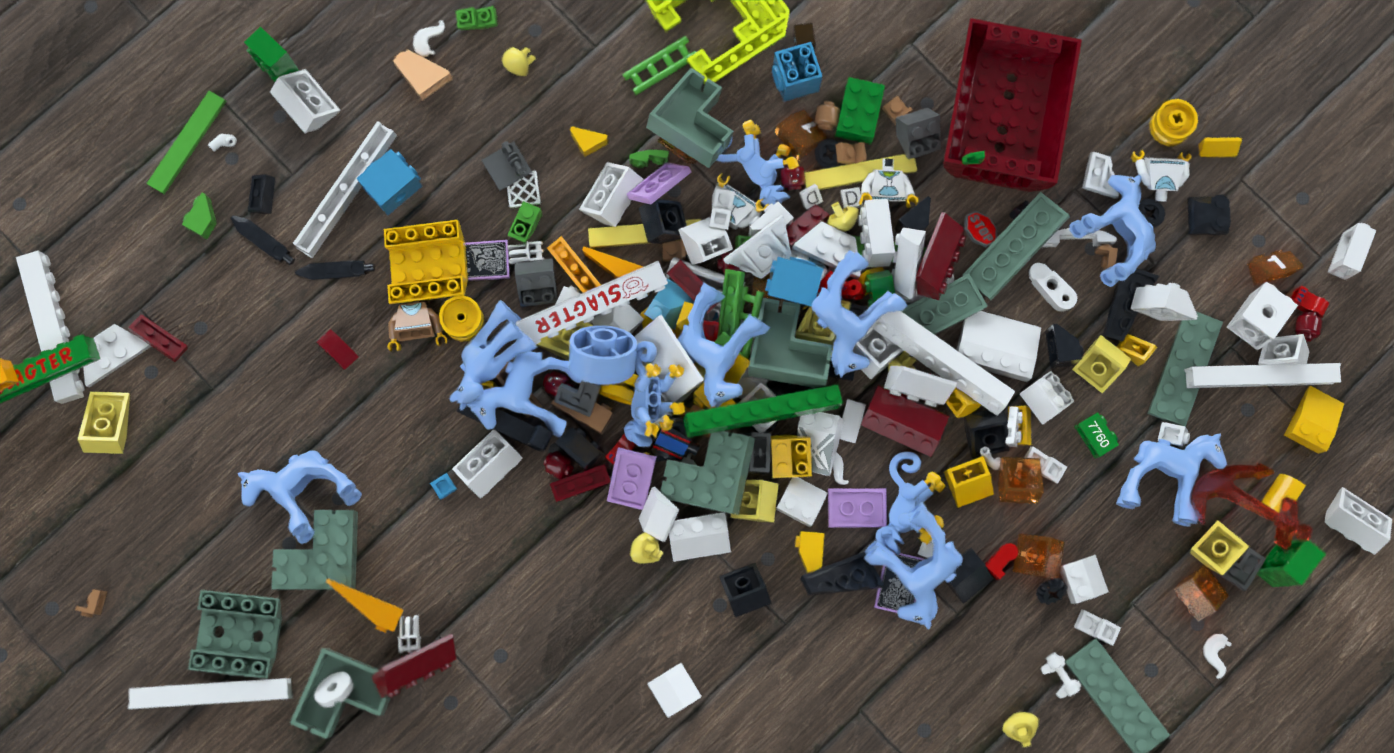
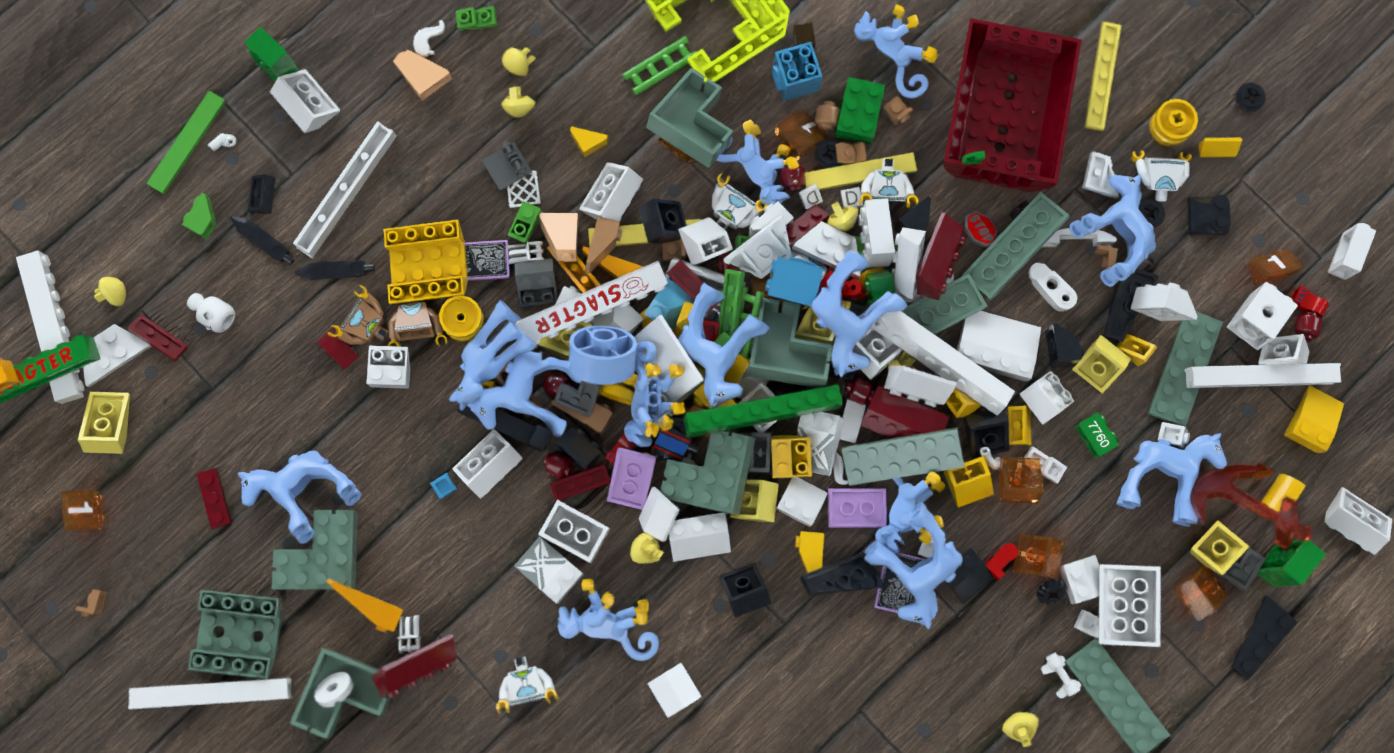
dark azure brick [356,149,422,215] -> none
lavender tile [627,162,691,204] -> none
bright green slope [629,150,669,168] -> none
white slope [709,188,735,230] -> none
dark grey slope [896,108,941,159] -> none
white wing [1006,407,1022,448] -> none
white piece [1203,634,1231,679] -> none
none -> clear orange slope [61,490,104,533]
none -> light yellow piece [94,277,126,307]
none -> white piece [187,293,235,333]
none -> dark red plate [196,468,232,530]
none -> medium nougat torso [328,285,389,345]
none -> white slope [367,346,410,389]
none -> white torso [497,657,559,714]
none -> light yellow piece [501,87,535,118]
none -> white slope [514,536,584,604]
none -> white brick [538,500,610,563]
none -> light nougat slope [539,213,579,262]
none -> light blue animal [557,579,659,661]
none -> medium nougat slope [585,217,622,274]
none -> sand green plate [841,428,965,486]
none -> dark red head [845,378,875,405]
none -> light blue animal [854,5,938,98]
none -> light yellow tile [1084,22,1121,132]
none -> white slope [1099,564,1160,647]
none -> black wing [1231,595,1297,681]
none -> black gear [1235,83,1266,112]

